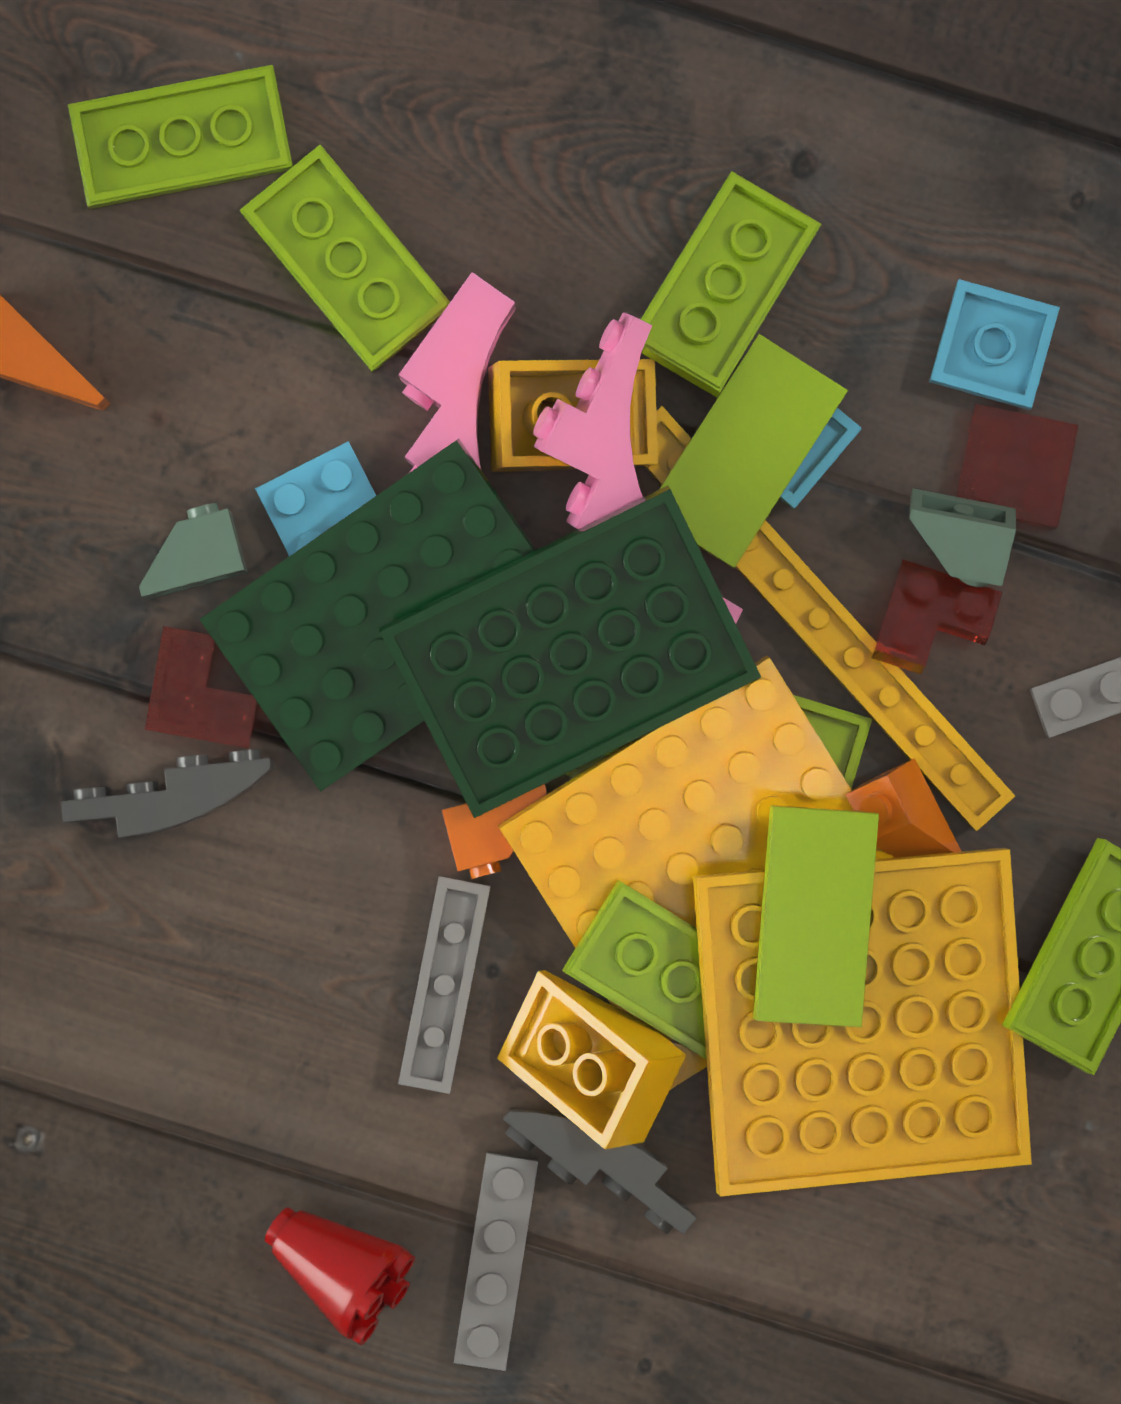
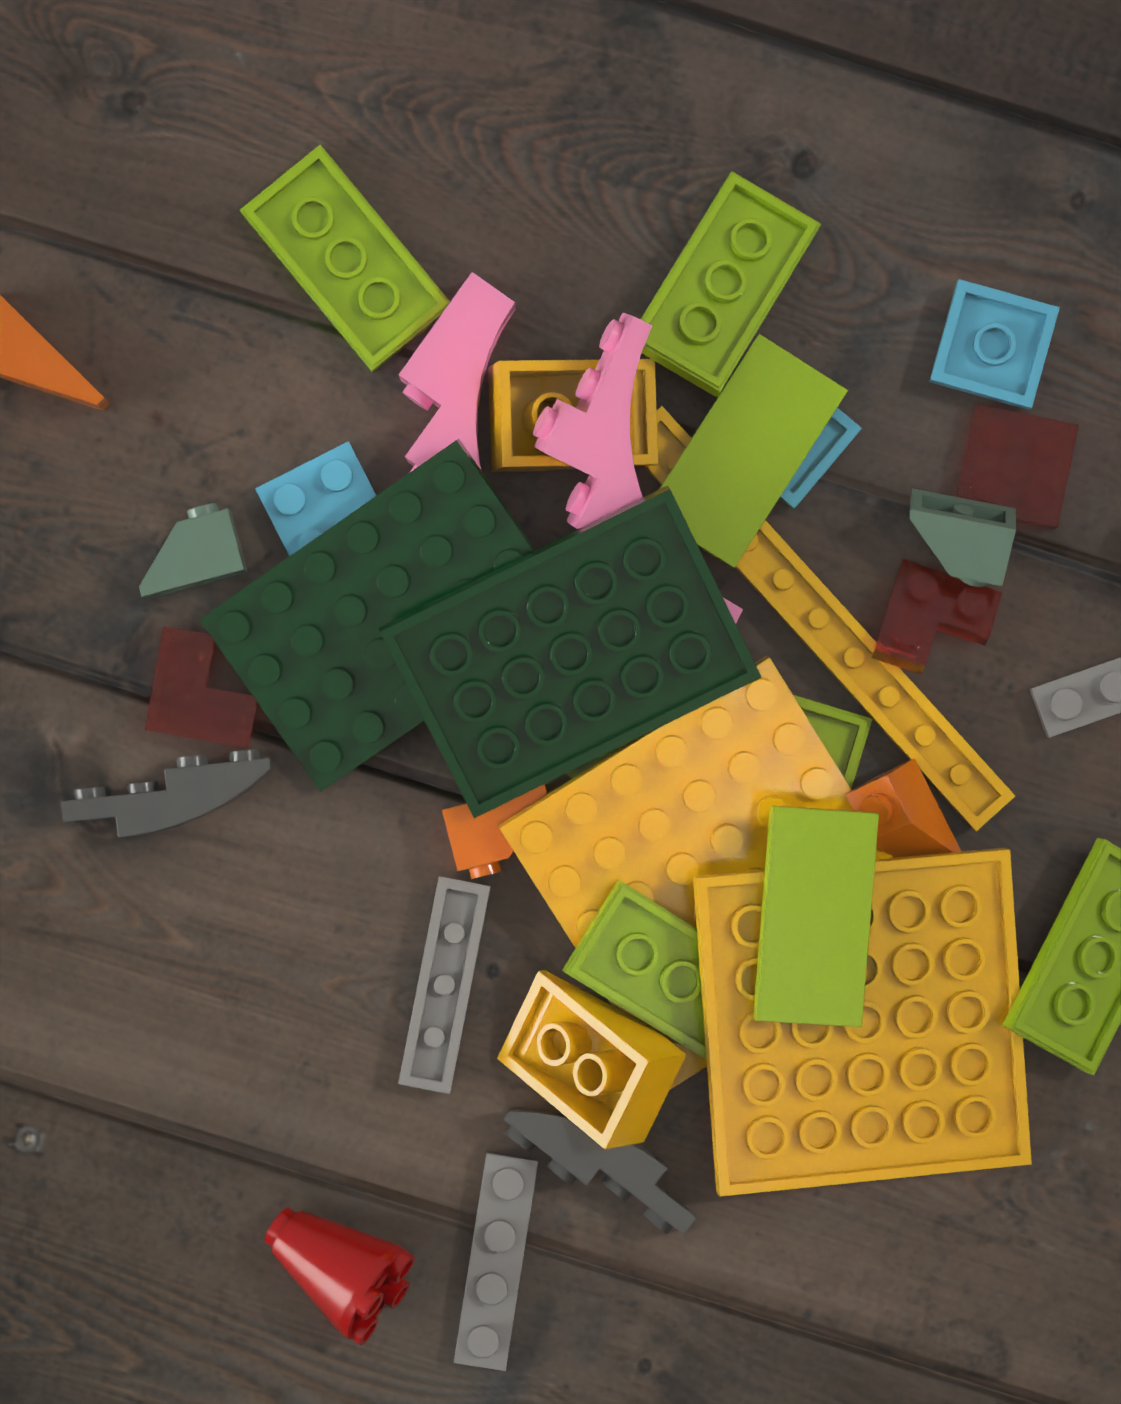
lime tile [68,65,293,209] -> none

